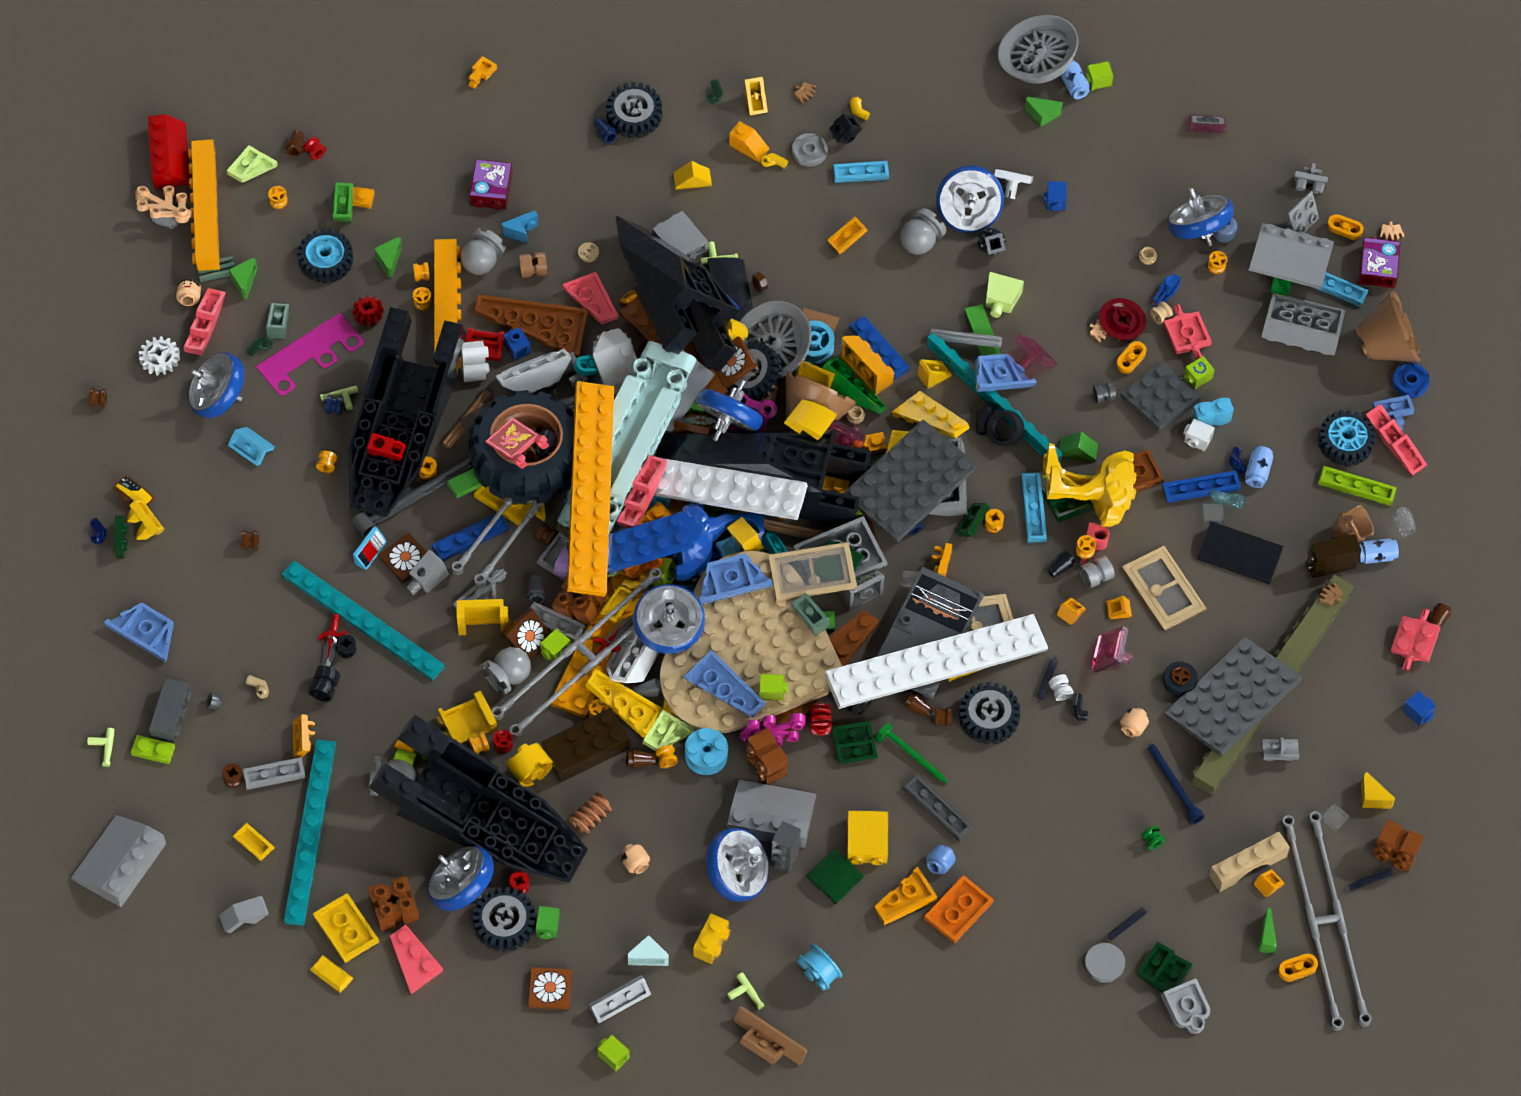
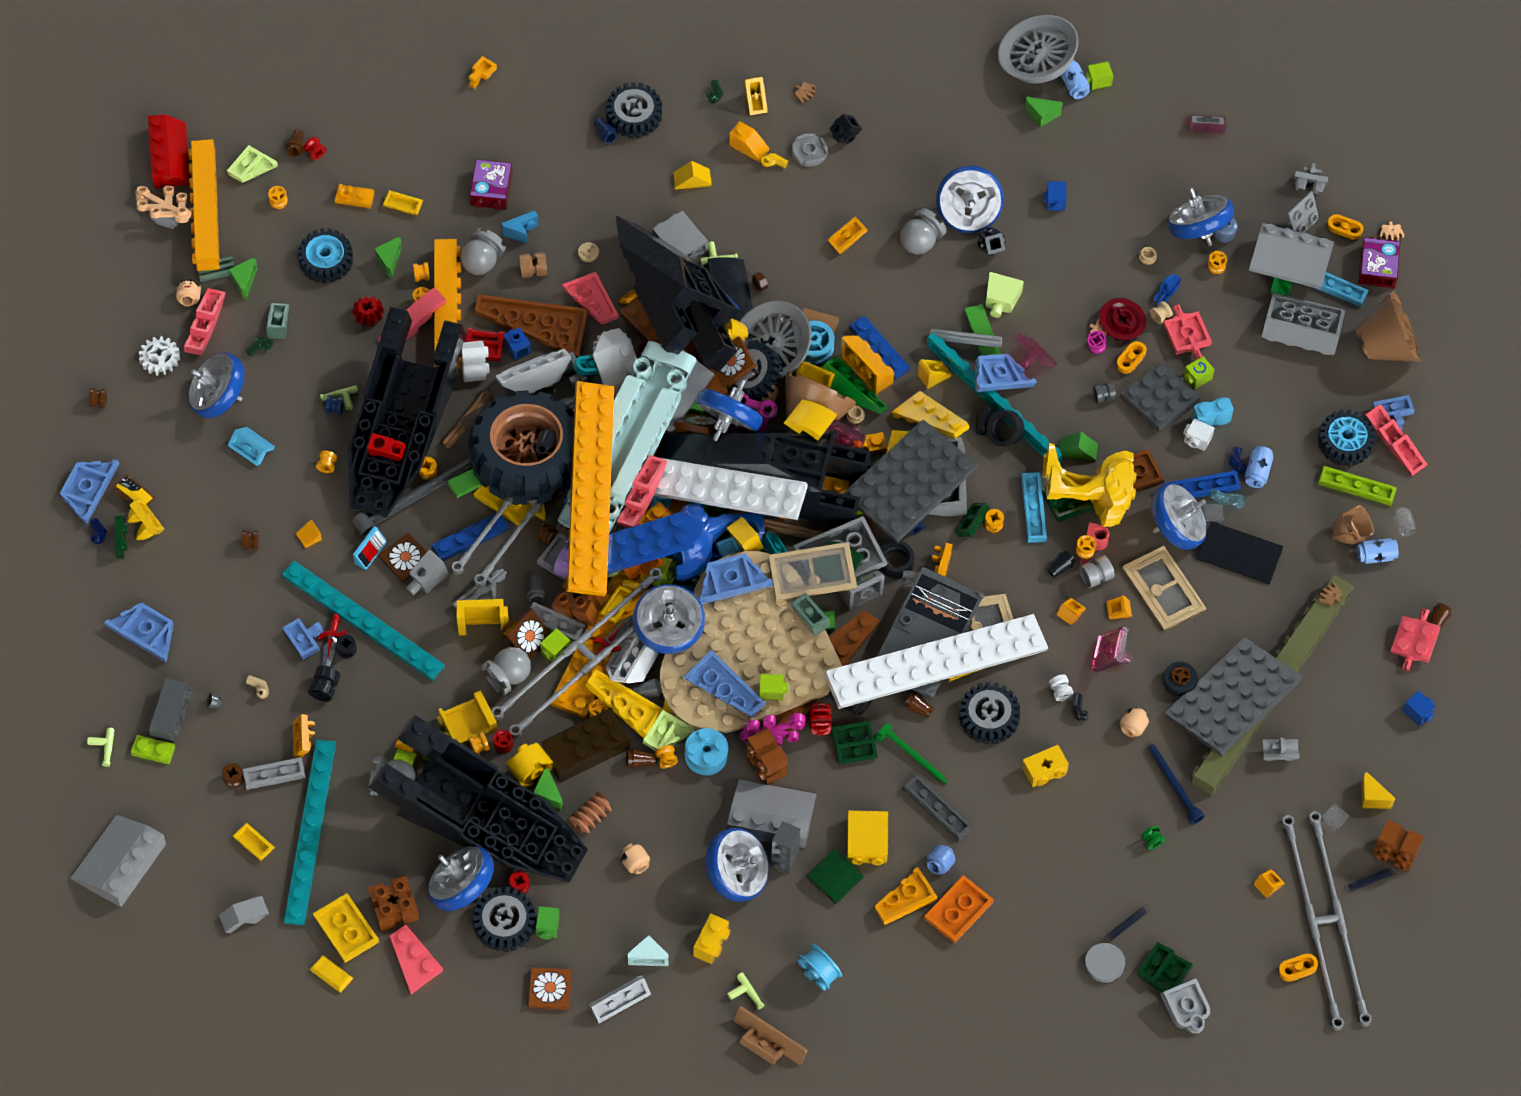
dark pink piece [256,313,364,396] -> none
bright green slope [332,182,354,222] -> none
flag [486,418,549,469] -> none
lime brick [598,1035,630,1072] -> none
medium azure tile [833,161,889,183] -> none
yellow arm [850,97,870,121] -> none
reddish brown wheel [935,707,951,727] -> none
white tile [995,169,1033,199] -> none
dark blue piece [1037,655,1058,703] -> none
tan arch [1209,832,1290,892] -> none
bright green slope [1259,908,1277,954] -> none
dark brown brick [1305,534,1362,578] -> none
blue tile [1392,363,1430,398] -> none
none -> medium blue wing [60,460,119,524]
none -> medium blue plate [282,618,323,660]
none -> light orange slope [296,520,322,549]
none -> coral slope [378,287,446,341]
none -> yellow tile [383,190,423,216]
none -> bright green slope [534,768,563,811]
none -> black tyre [879,540,915,579]
none -> yellow brick [1021,745,1069,787]
none -> dark pink wheel [1088,331,1106,354]
none -> wheel [1151,483,1207,550]

